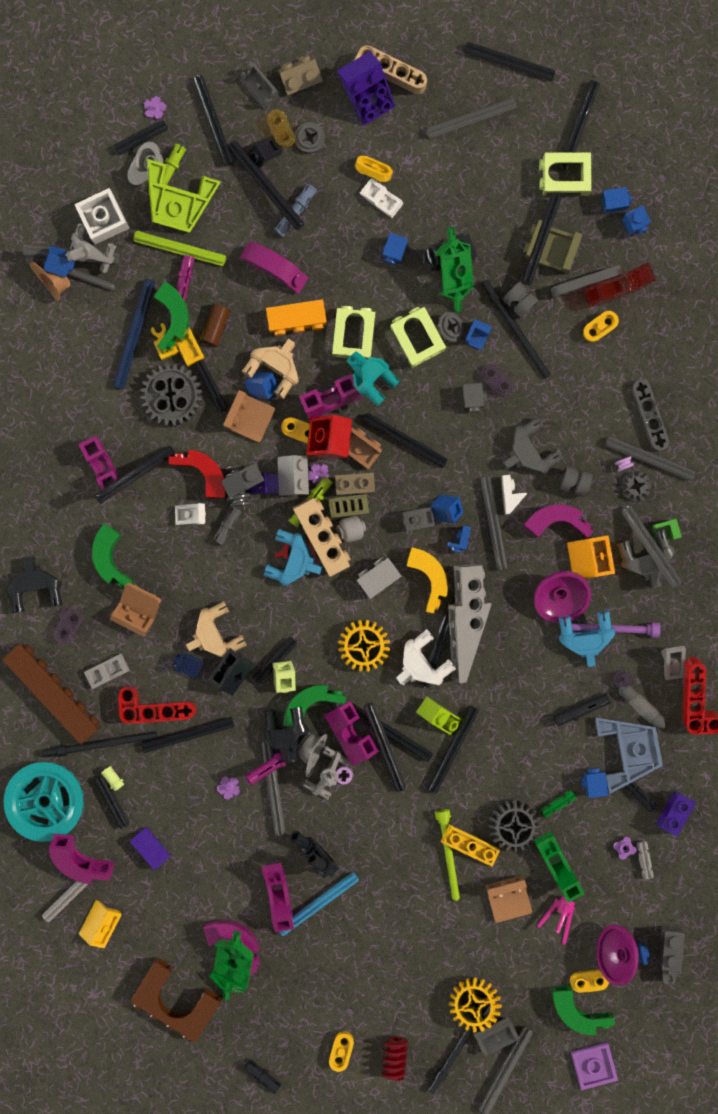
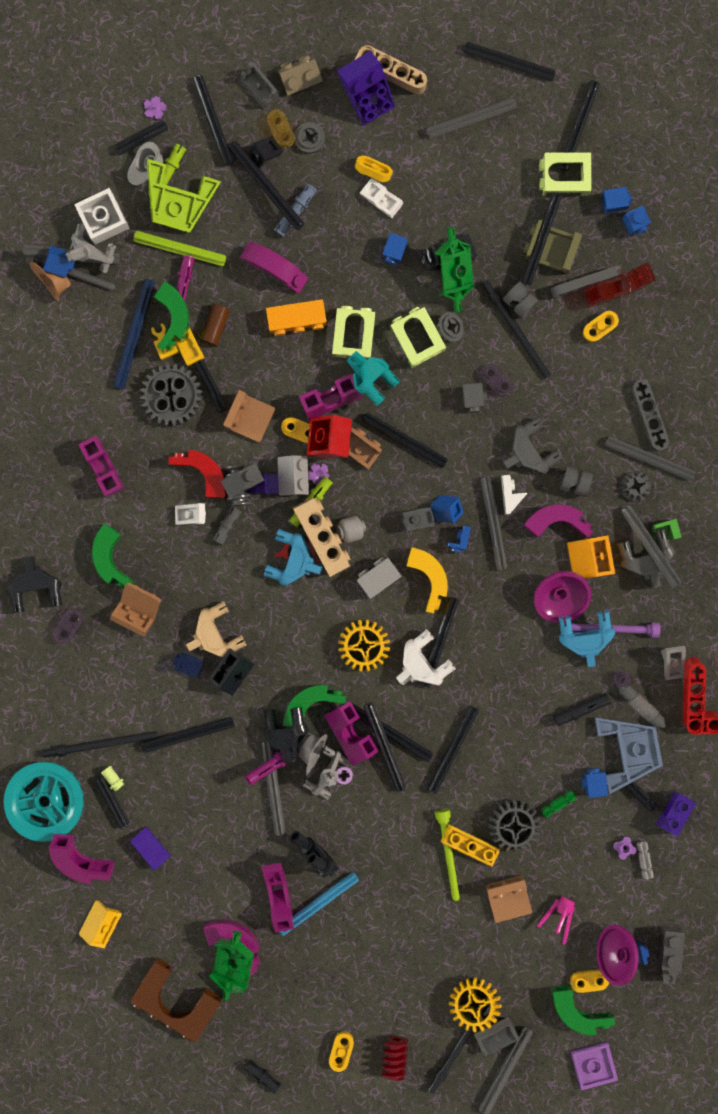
reddish brown brick [2,643,101,744] -> none
light grey axle [42,881,88,922] -> none
light grey slope [84,654,130,689] -> none
black axle [95,446,175,504] -> none
red beam [118,686,197,724] -> none
medium lavender plant [217,776,240,800] -> none
tan connector [242,339,299,399] -> none
blue panel [245,372,278,399] -> none
black axle [253,637,297,684] -> none
yellowish green brick [273,661,296,693] -> none
olive slope [329,494,369,518] -> none
dark tan brick [335,473,375,496] -> none
lime slope [416,696,462,735] -> none
light grey brick [448,564,491,683] -> none
blue panel [464,319,492,350] -> none
green arch [534,831,585,903] -> none
lavender bush [615,456,634,472] -> none

